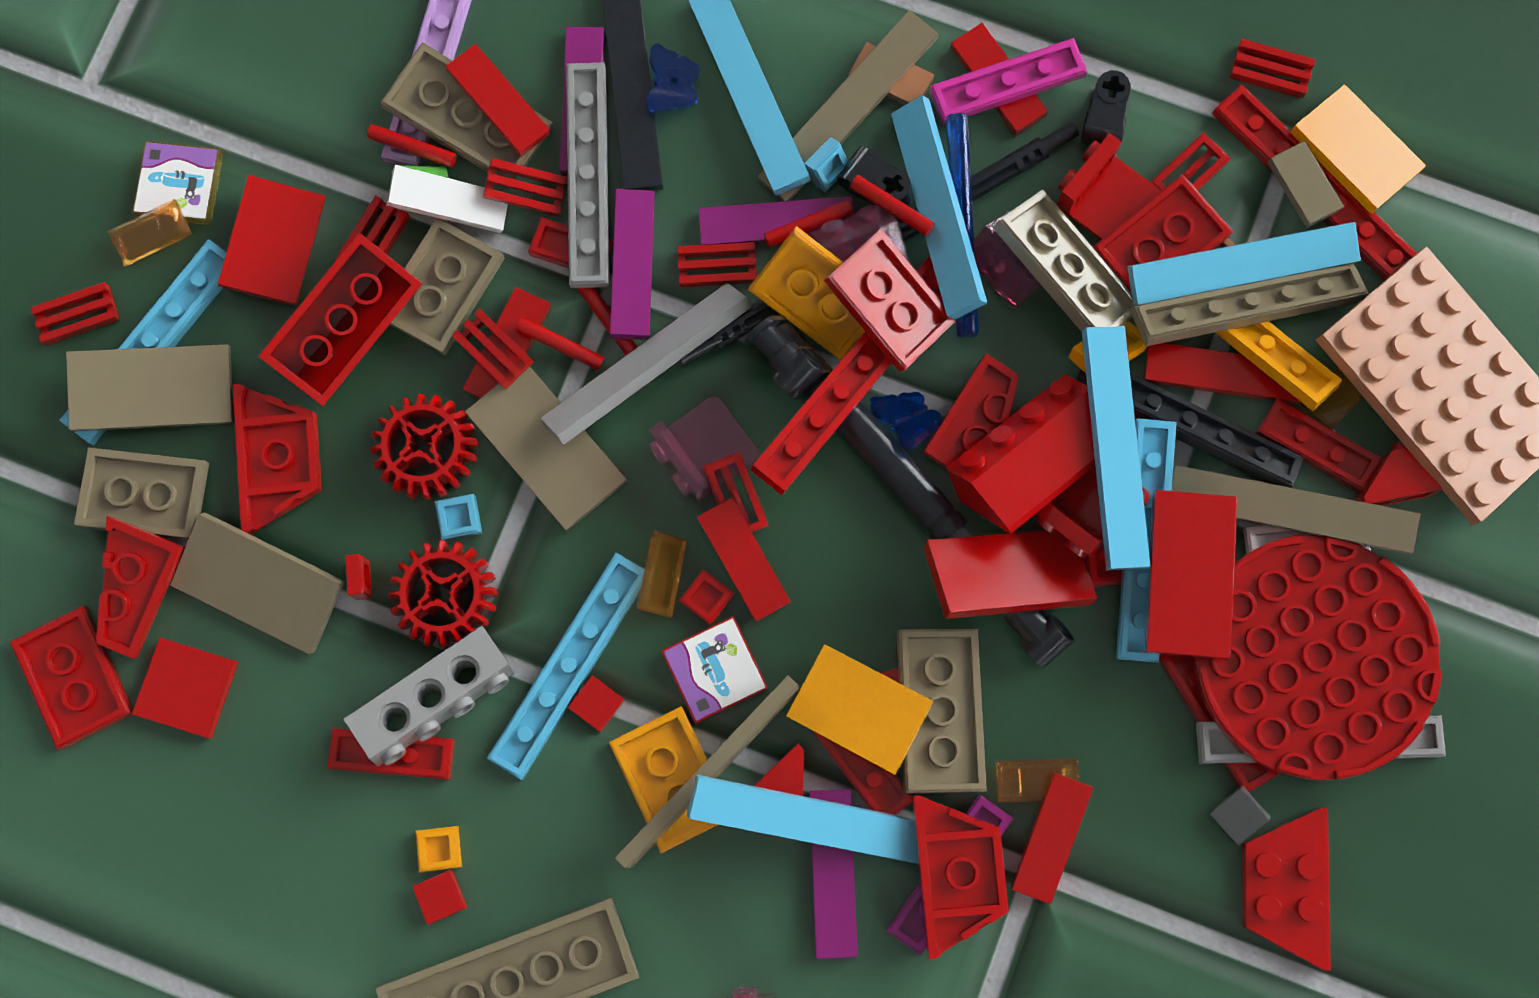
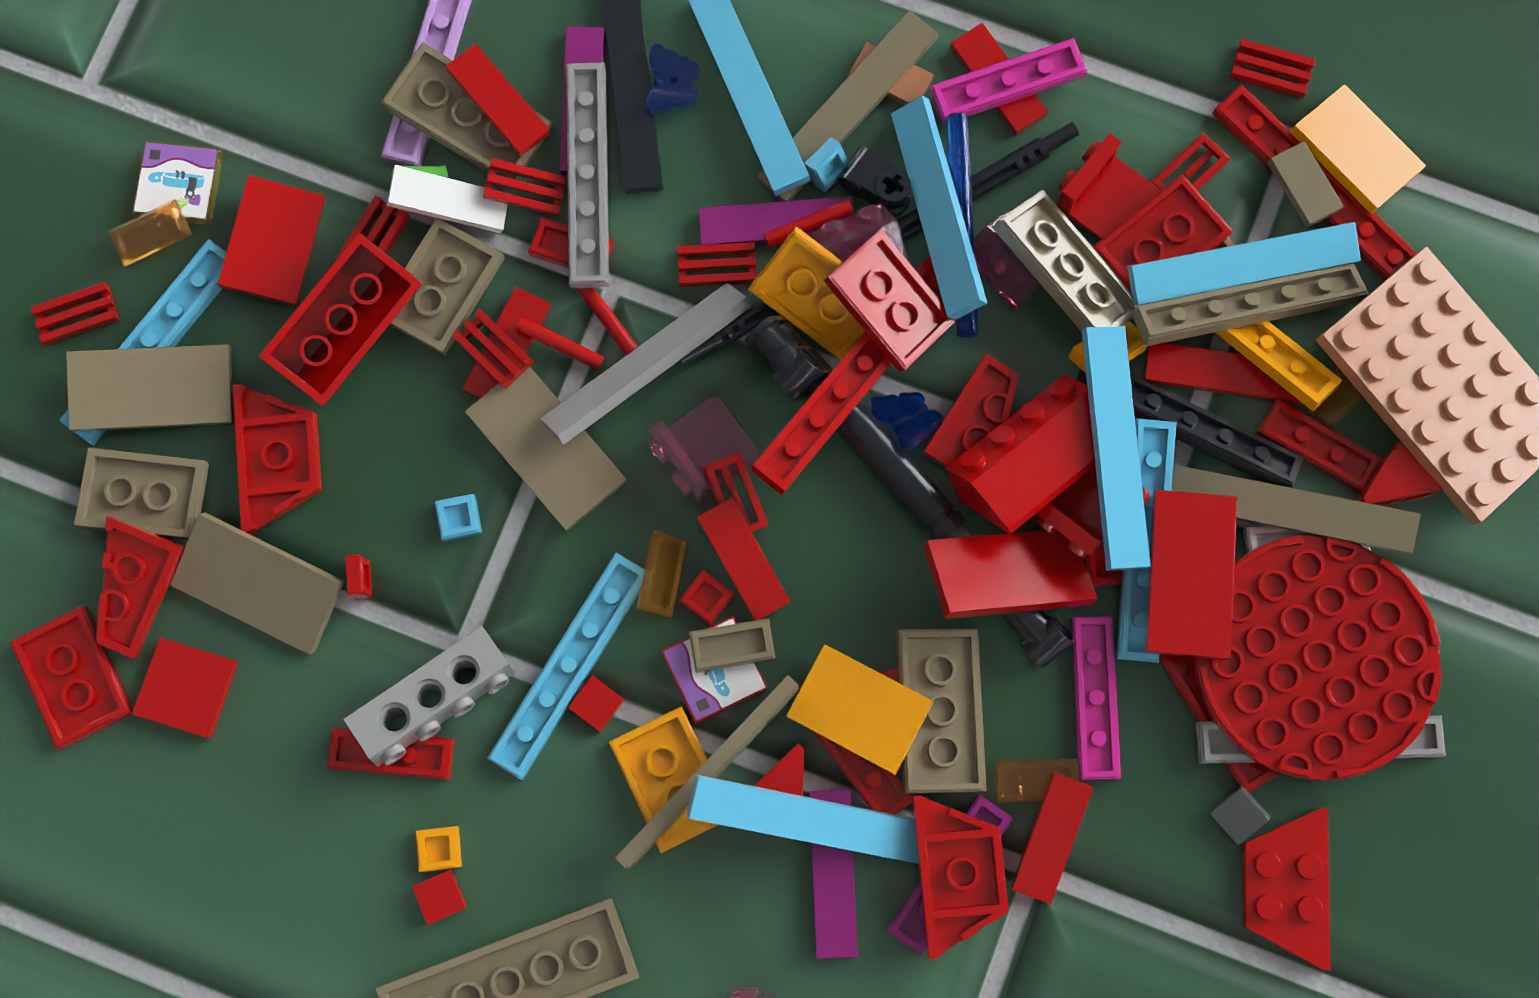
red piece [367,124,457,168] -> none
red gear [370,394,478,500] -> none
red gear [388,540,498,649] -> none
magenta tile [610,189,655,340] -> none
red piece [850,175,935,236] -> none
black piece [1080,70,1131,149] -> none
none -> dark tan tile [689,618,776,673]
none -> dark pink tile [1070,616,1121,780]

